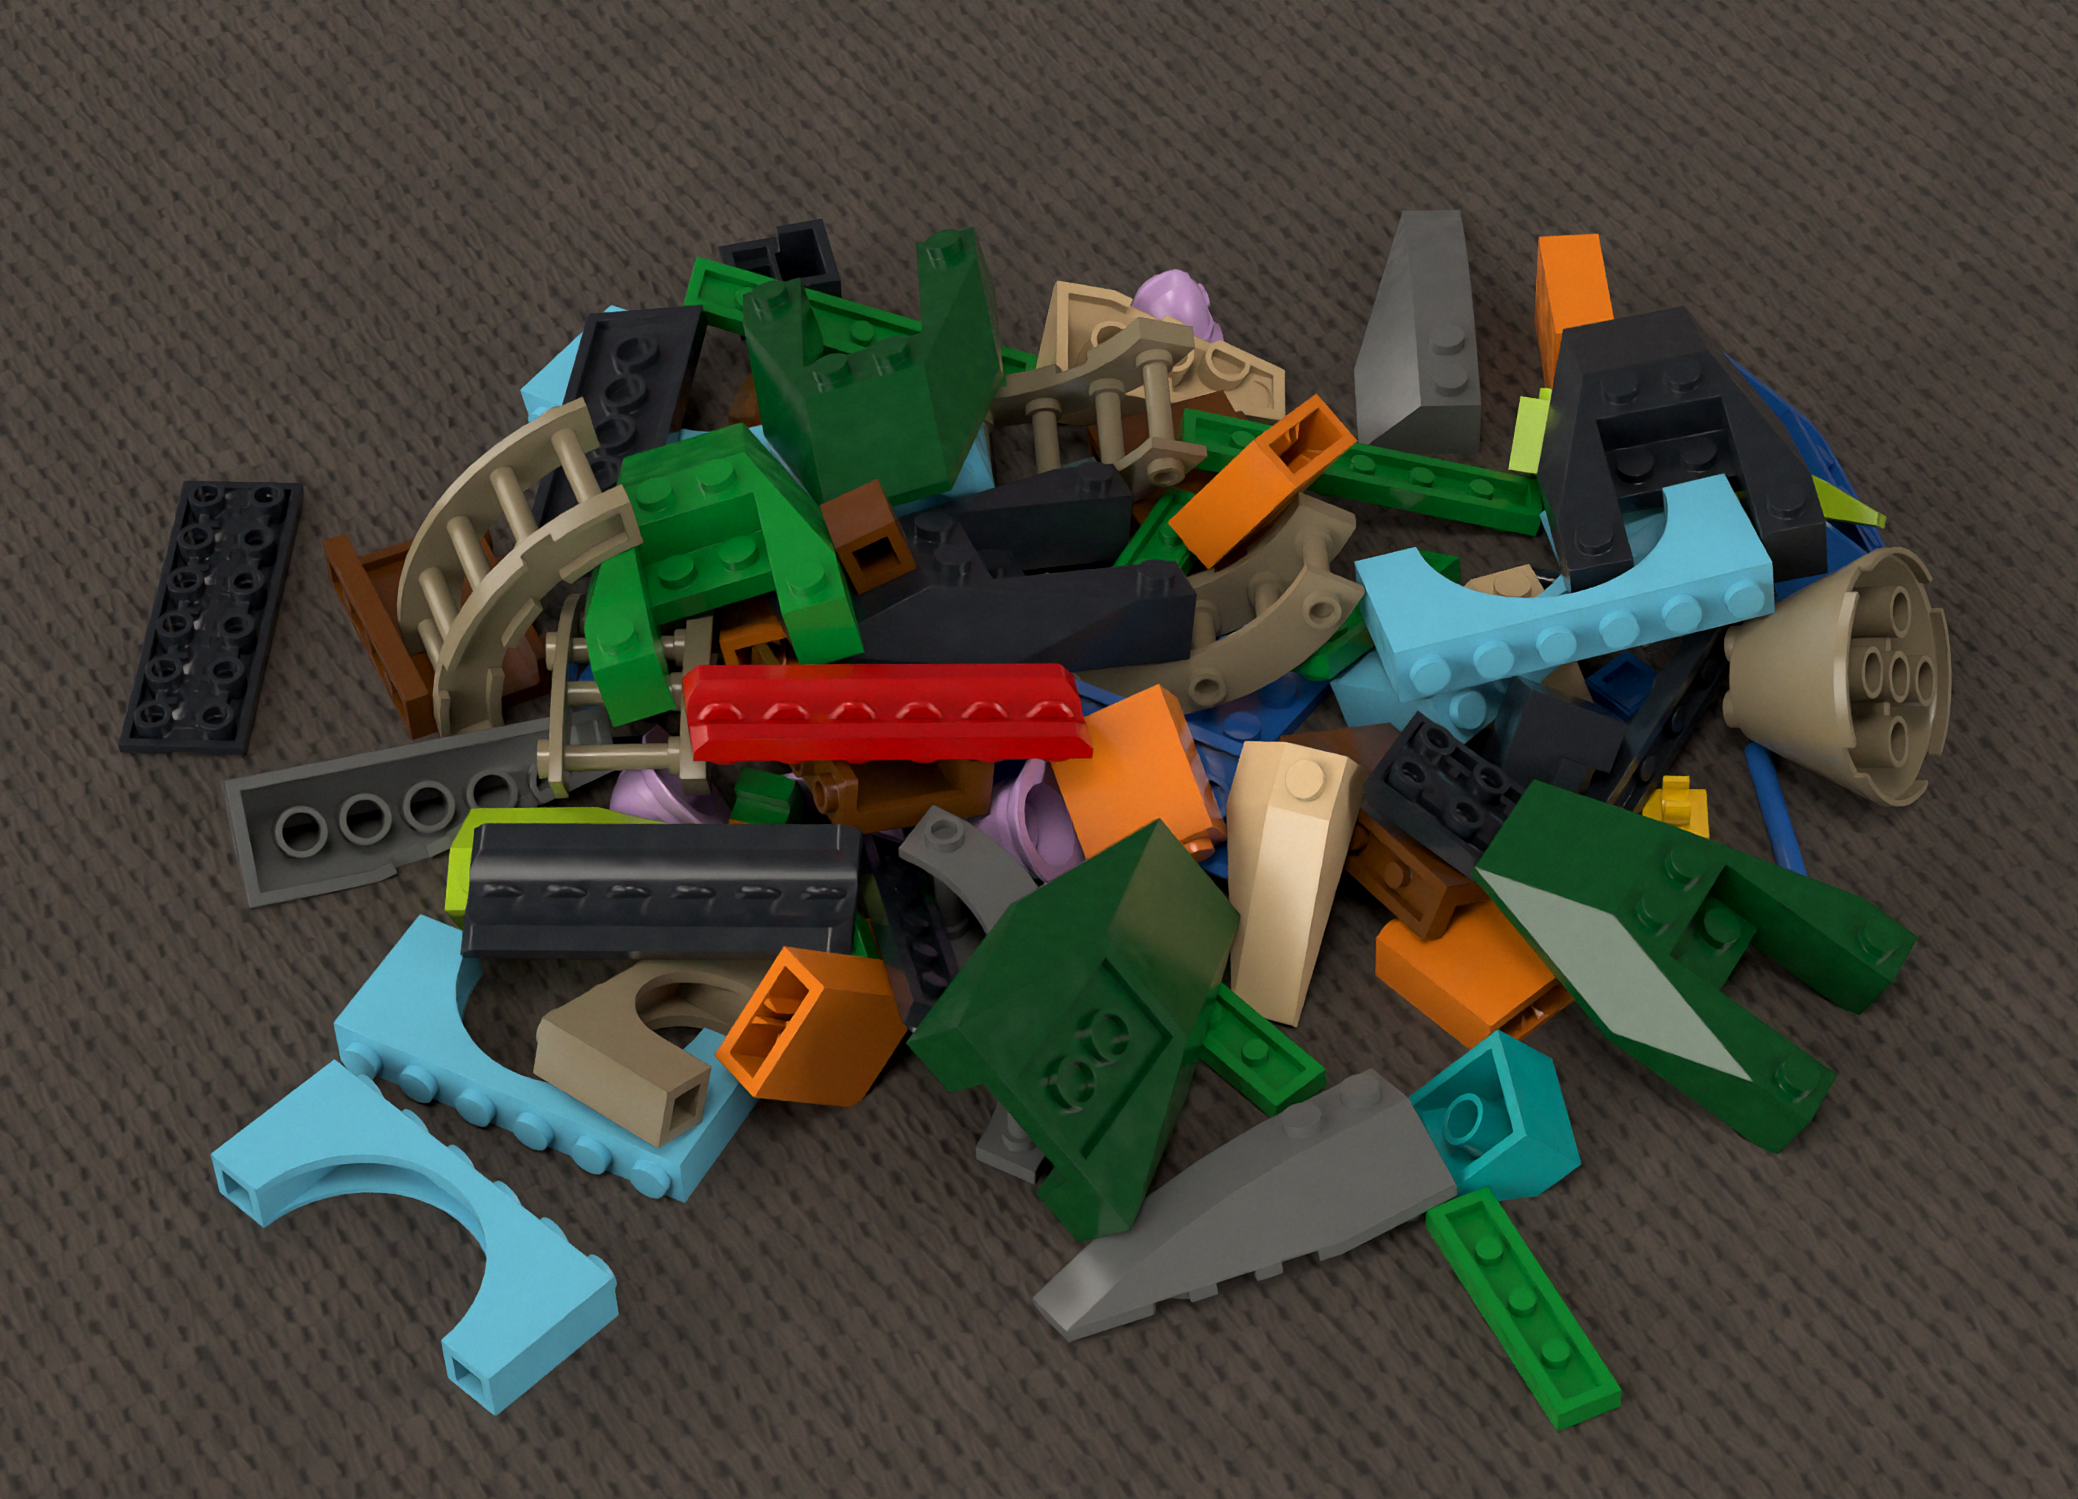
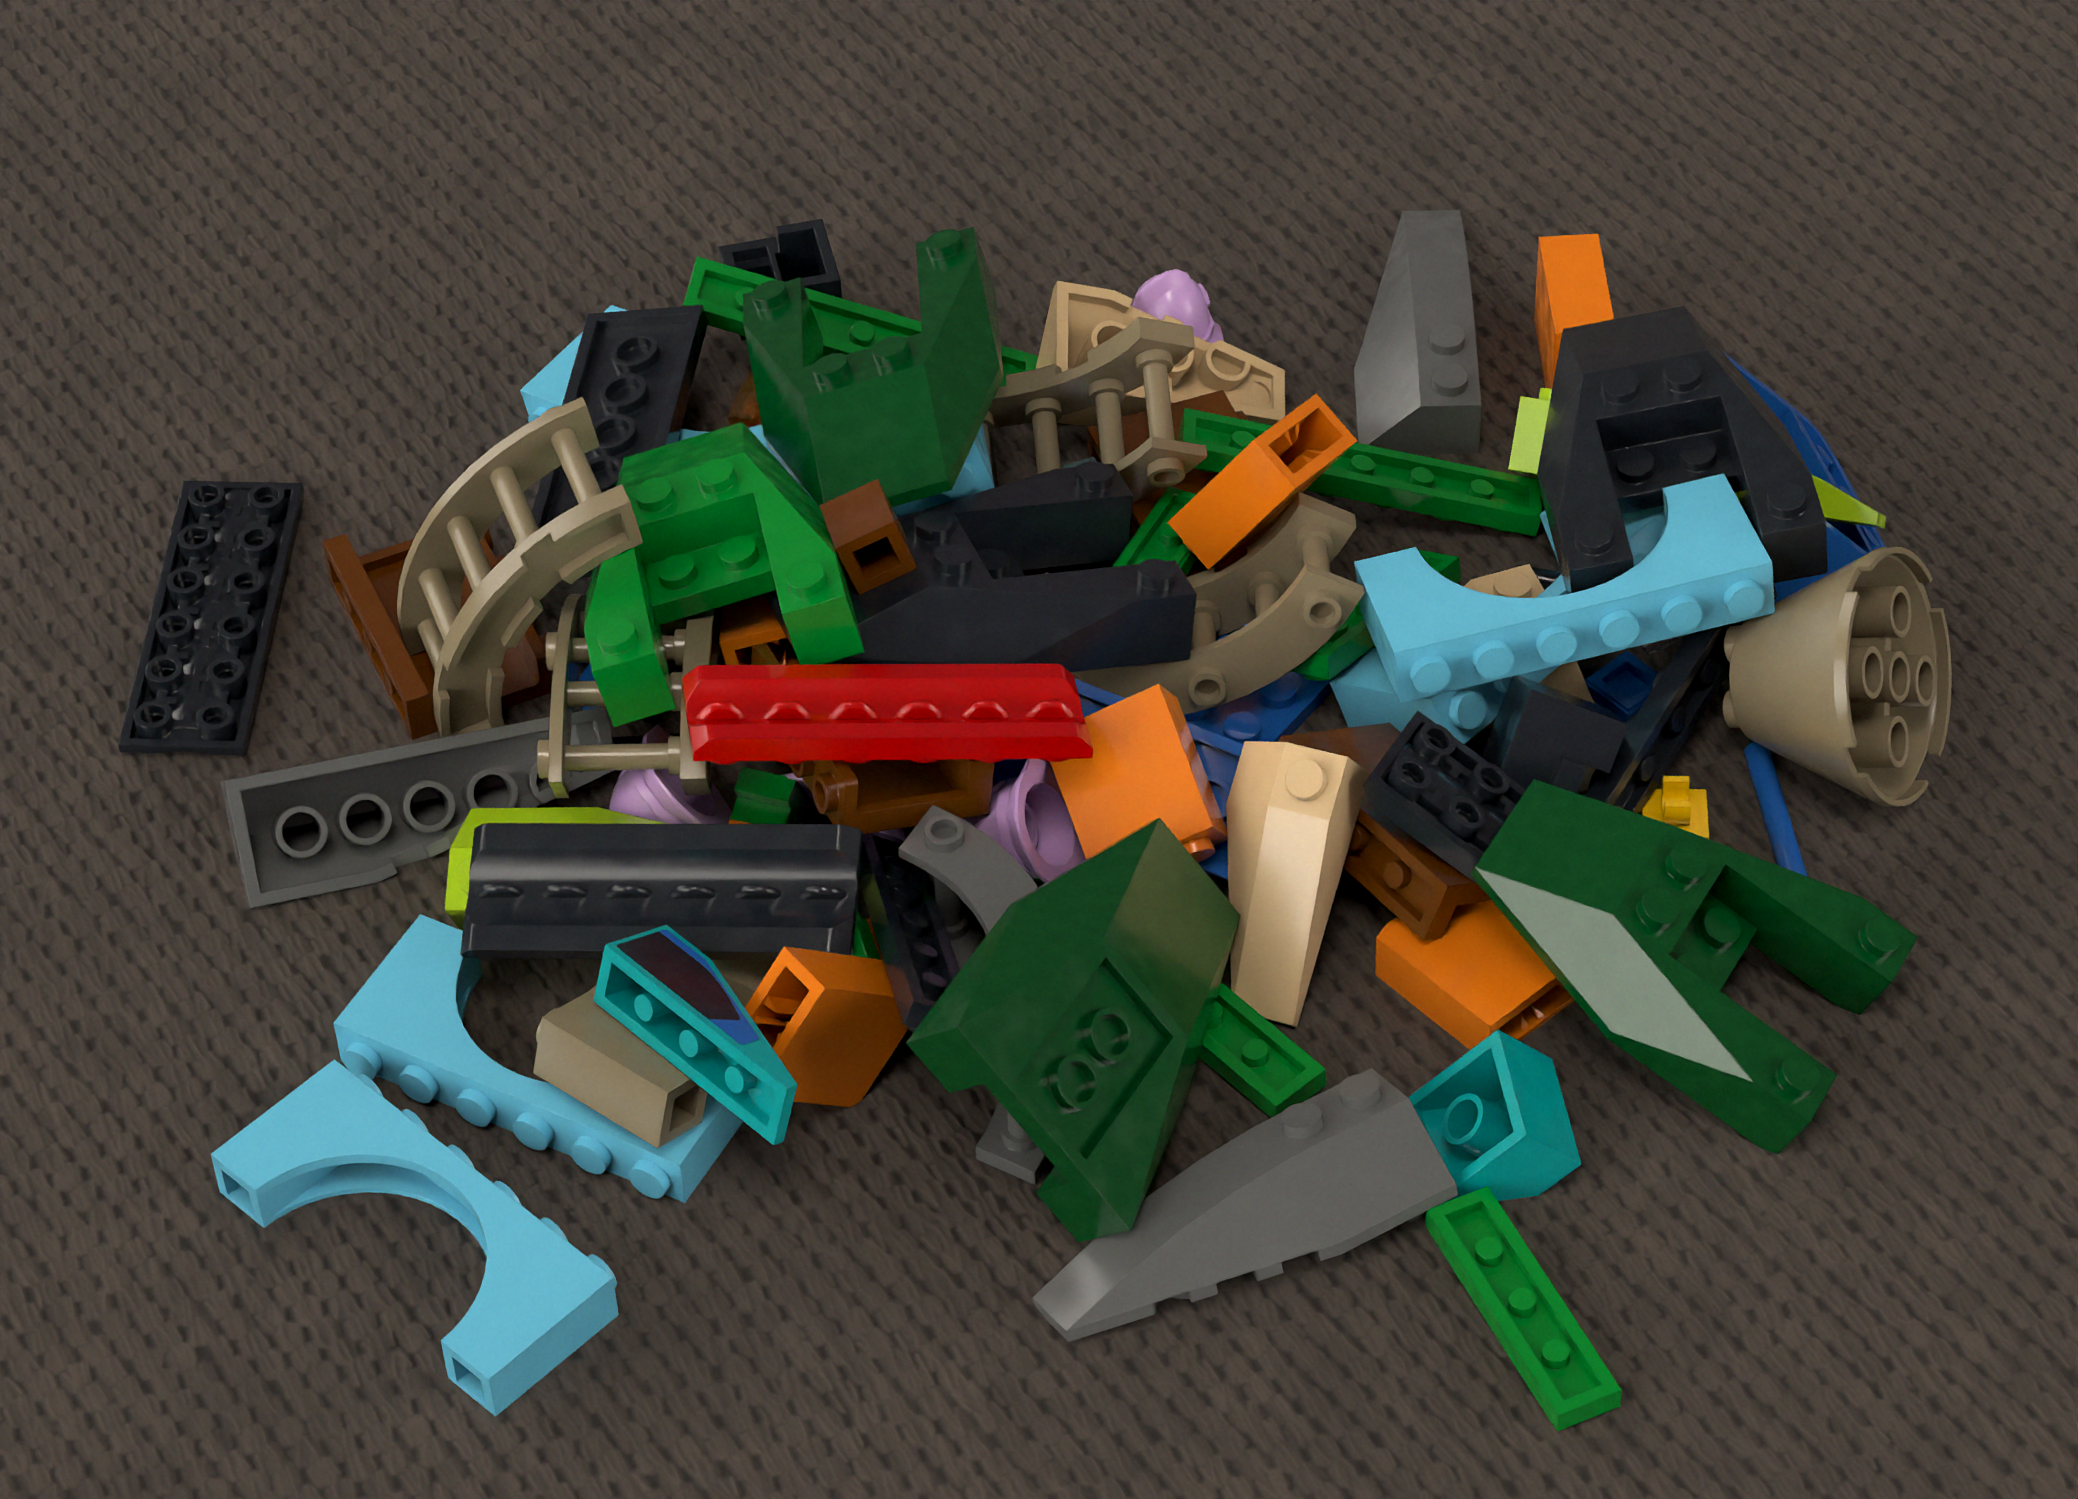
none -> teal slope [593,925,798,1145]

